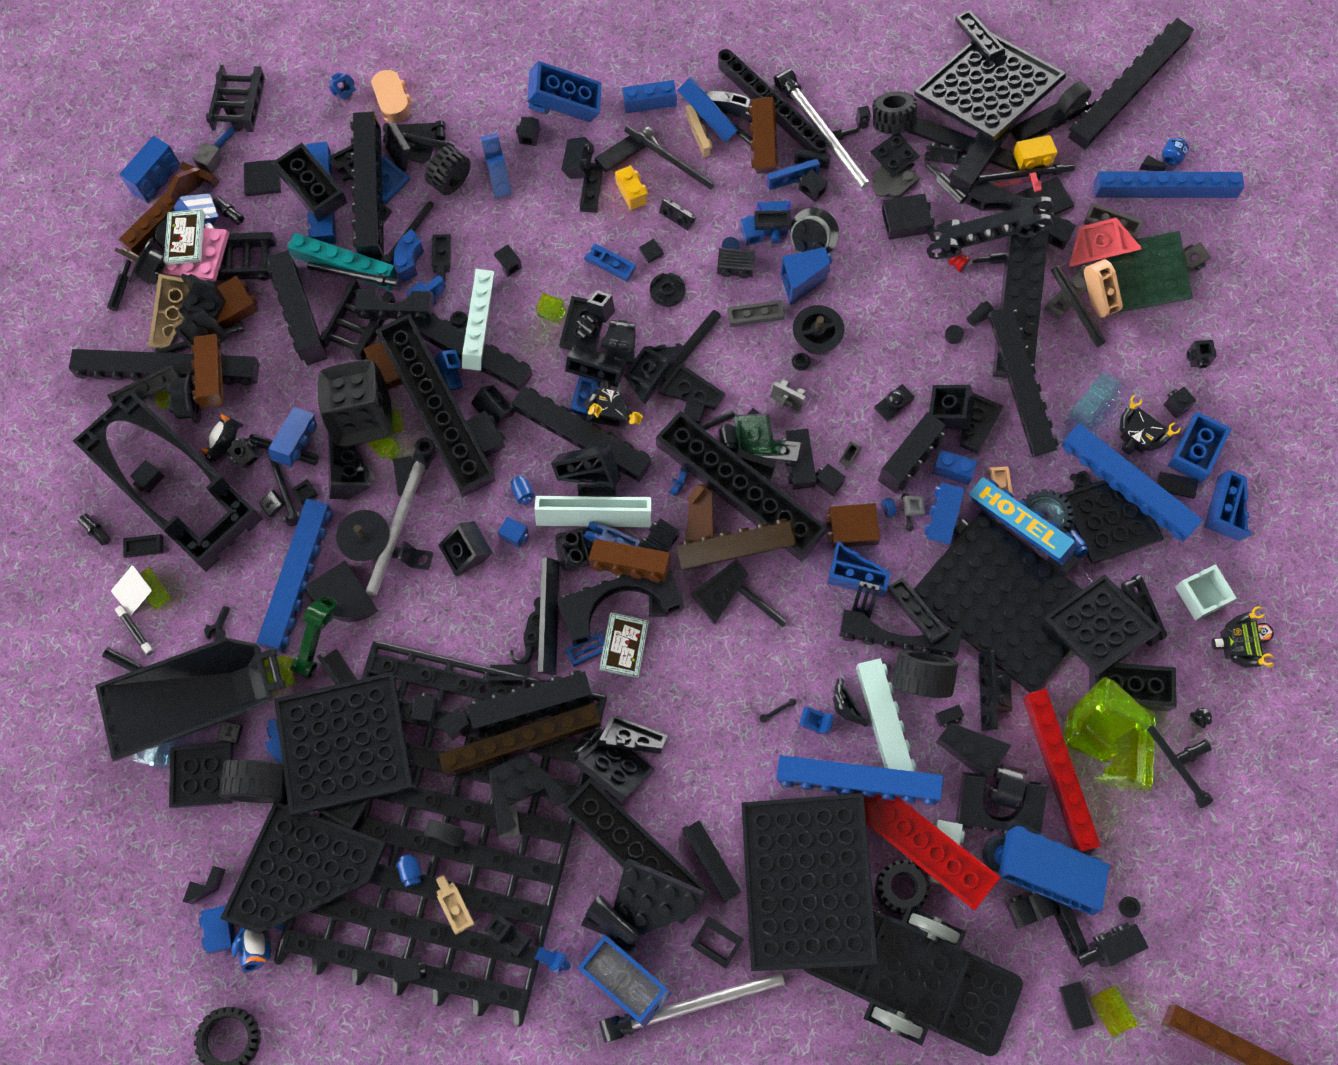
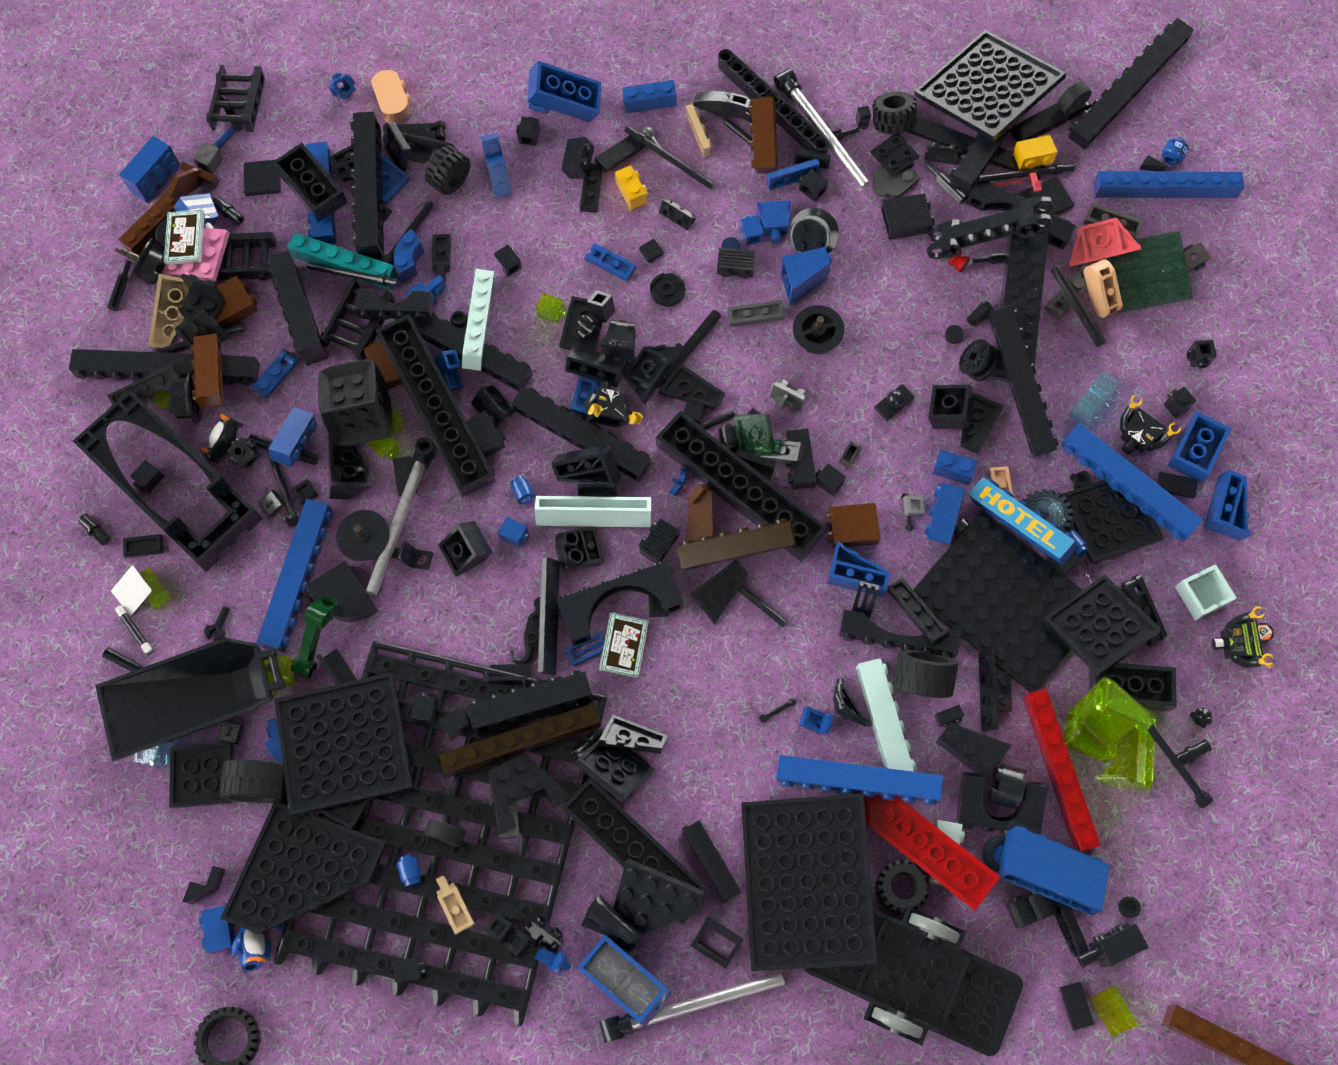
blue hinge [584,521,640,547] -> none
reddish brown brick [589,539,671,582] -> none
blue tile [677,77,739,142] -> none
black tile [754,210,791,230] -> none
black plate [792,353,810,371] -> none
black brick [878,412,946,494] -> none
blue tile [881,498,896,518] -> none
tile [955,10,1005,61] -> none
none -> blue plate [251,349,299,399]
none -> black hinge [522,912,564,951]
none -> black wheel [959,339,1000,382]

